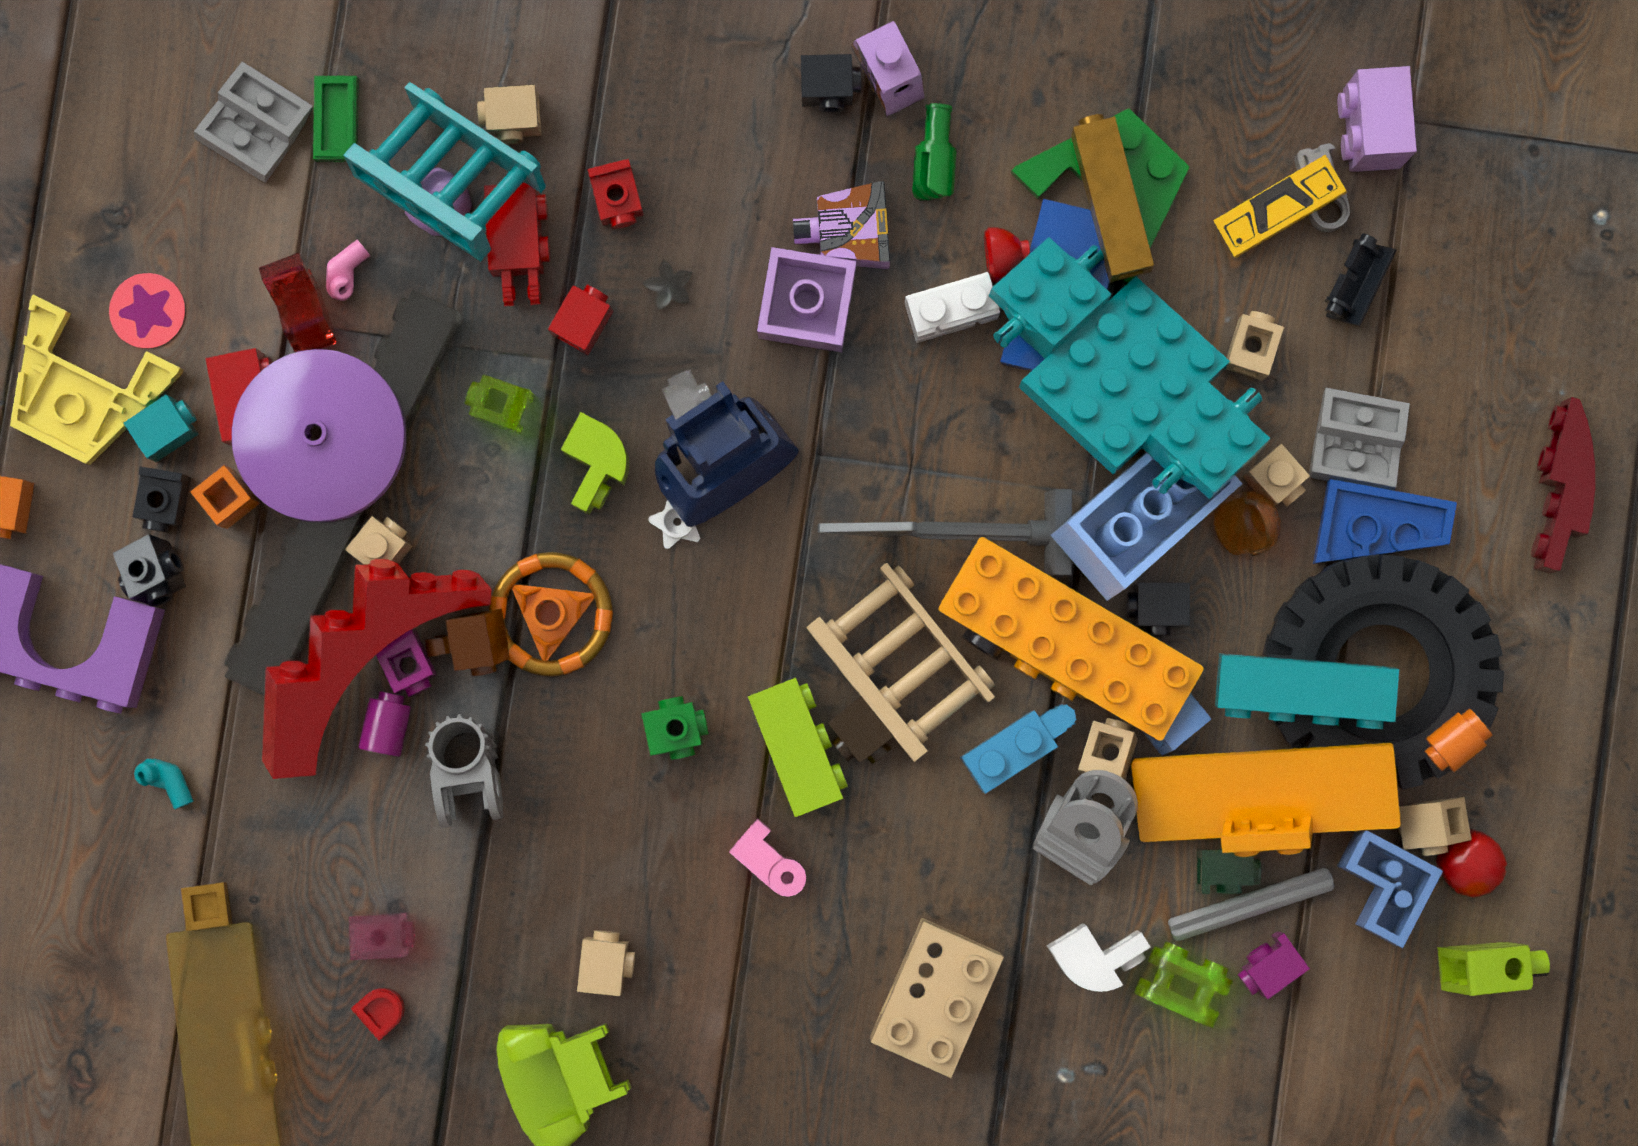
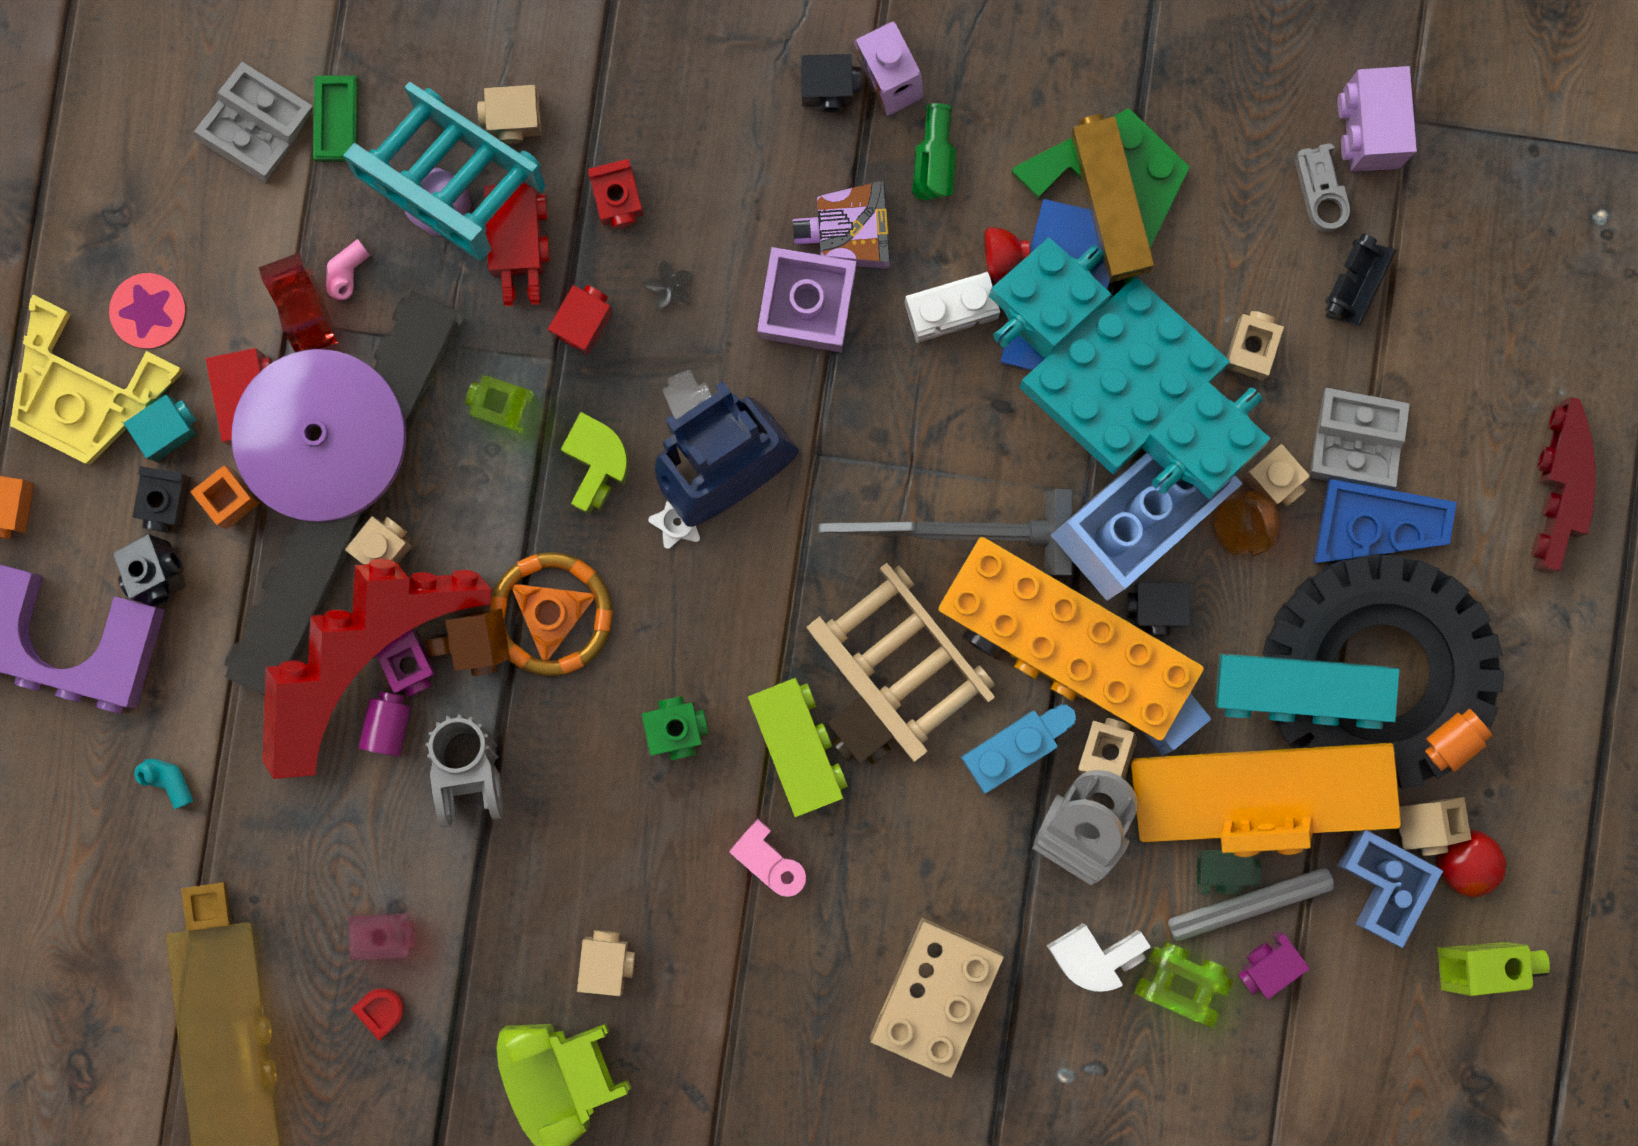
yellow tile [1213,155,1347,258] -> none

